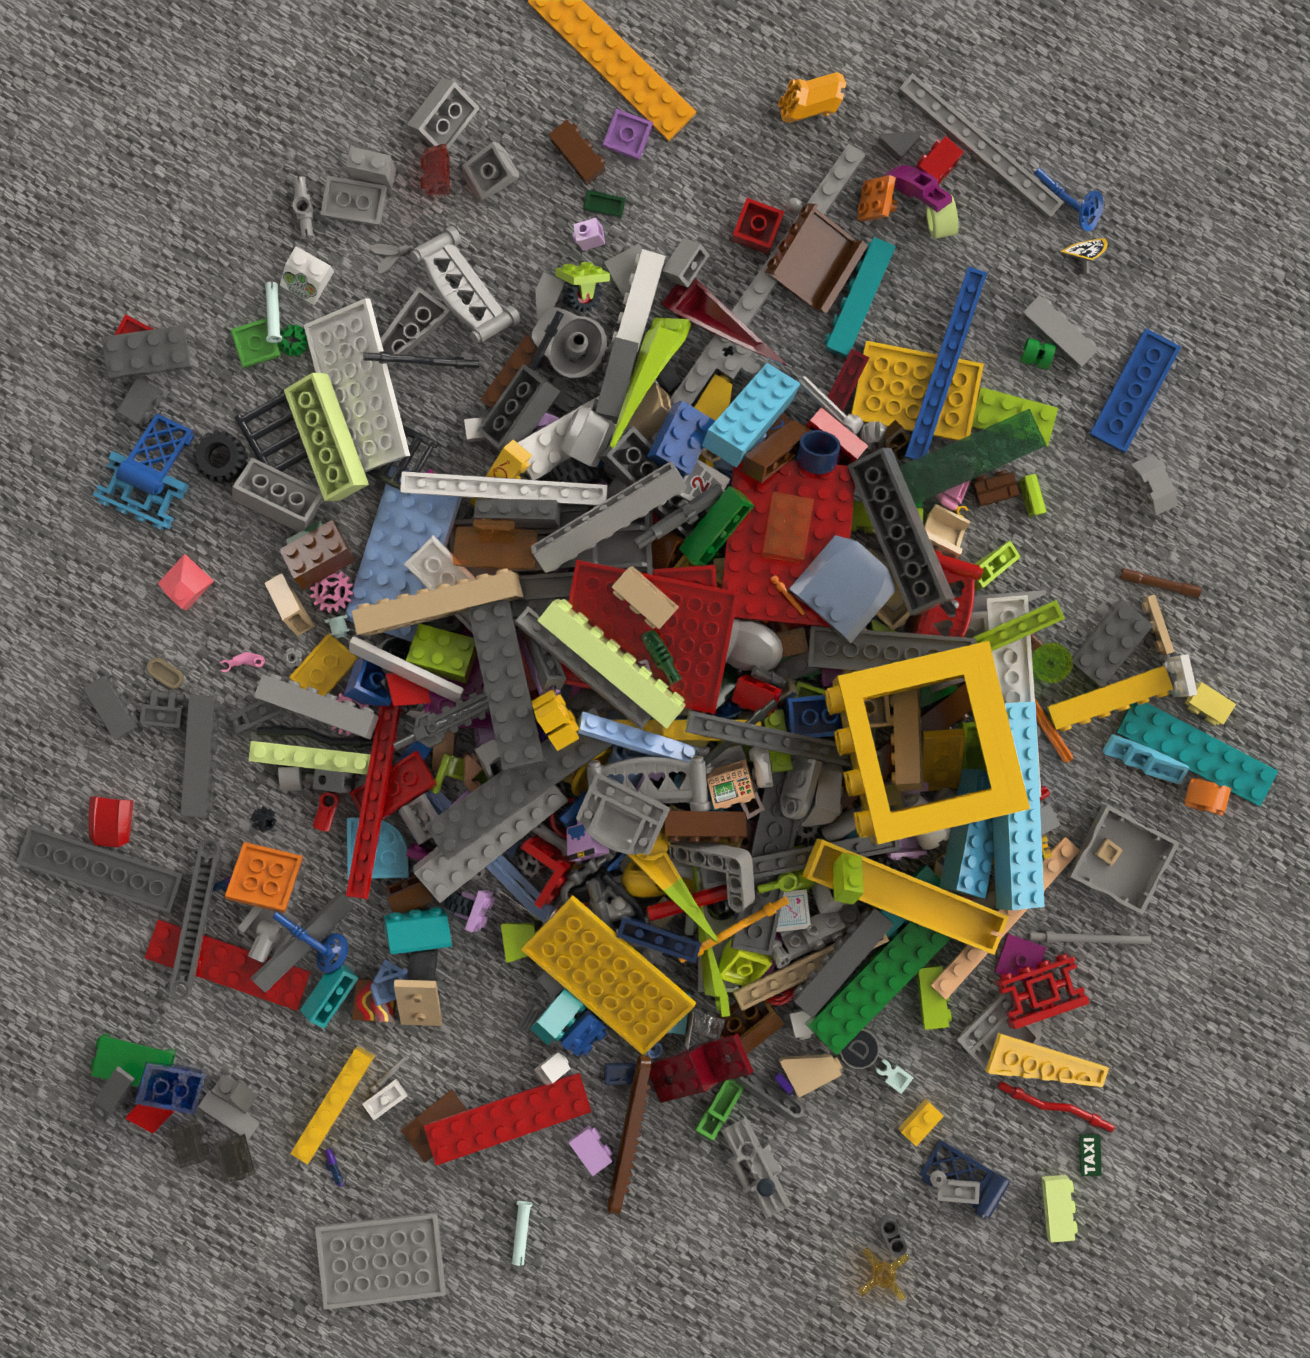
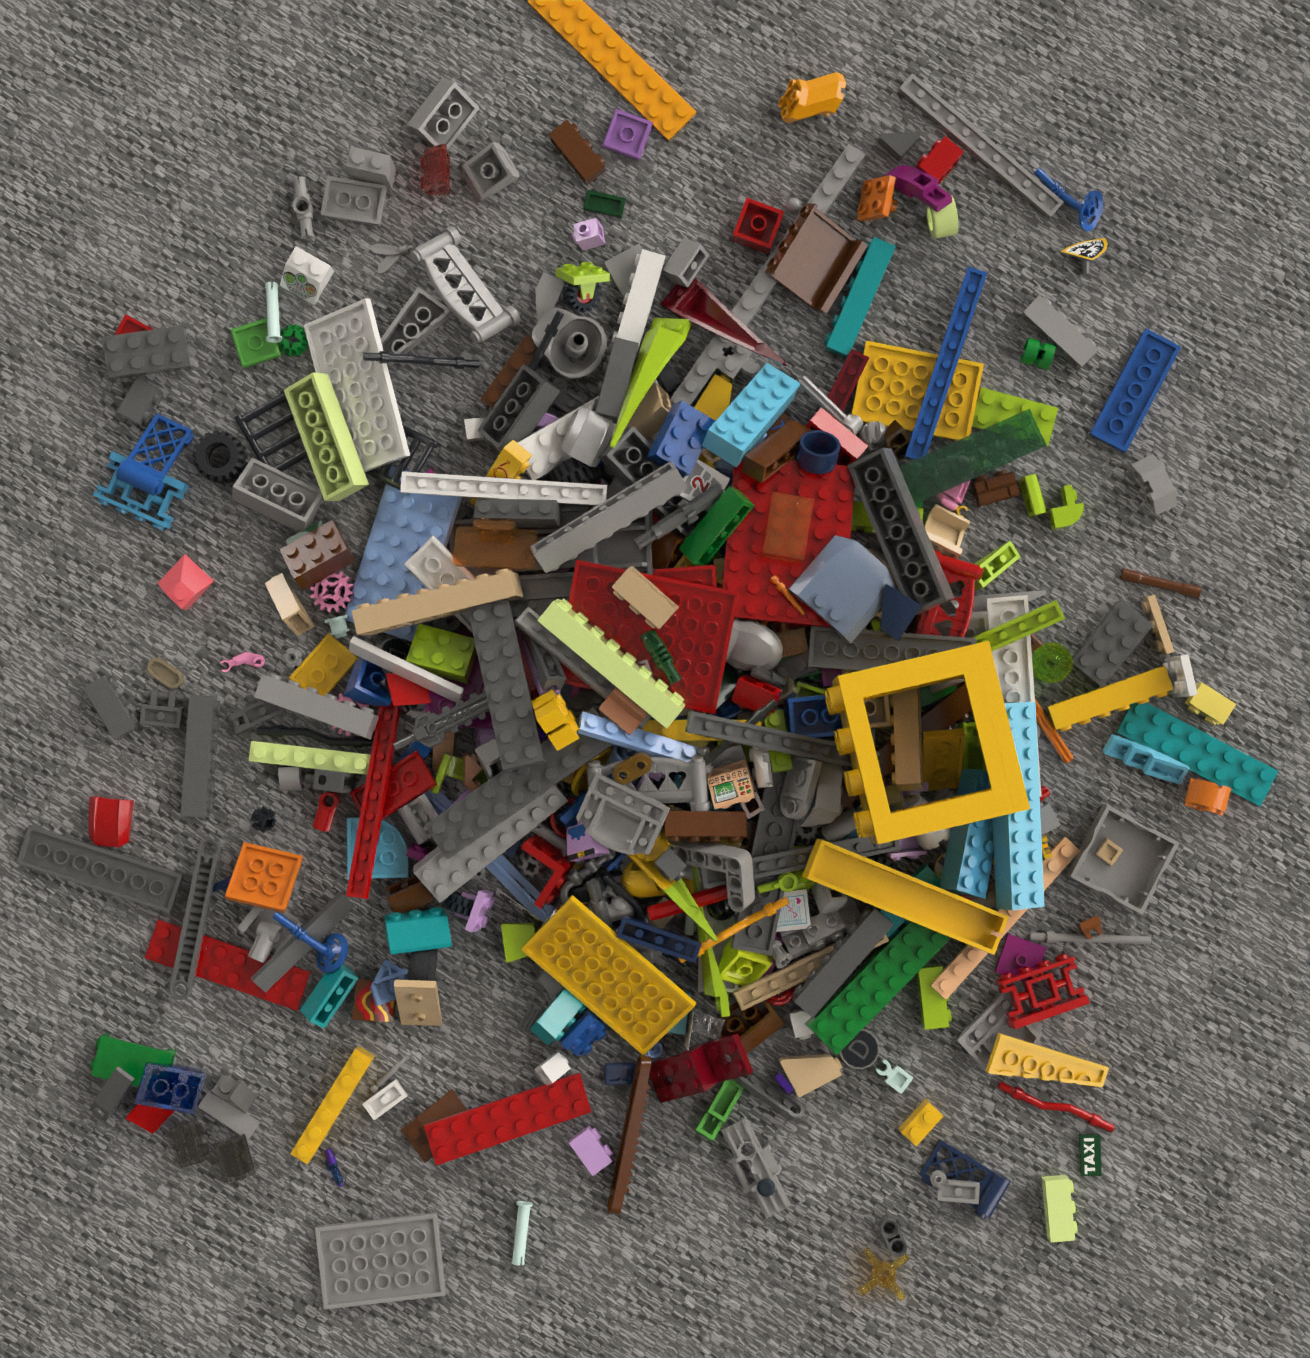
lime brick [833,853,864,905] -> none
none -> nougat panel [598,687,648,735]
none -> pearl gold plate [613,752,652,784]
none -> dark grey brick [653,848,687,883]
none -> dark blue slope [880,584,921,641]
none -> lime brick [1048,484,1084,530]
none -> dark orange tile [1077,915,1102,940]

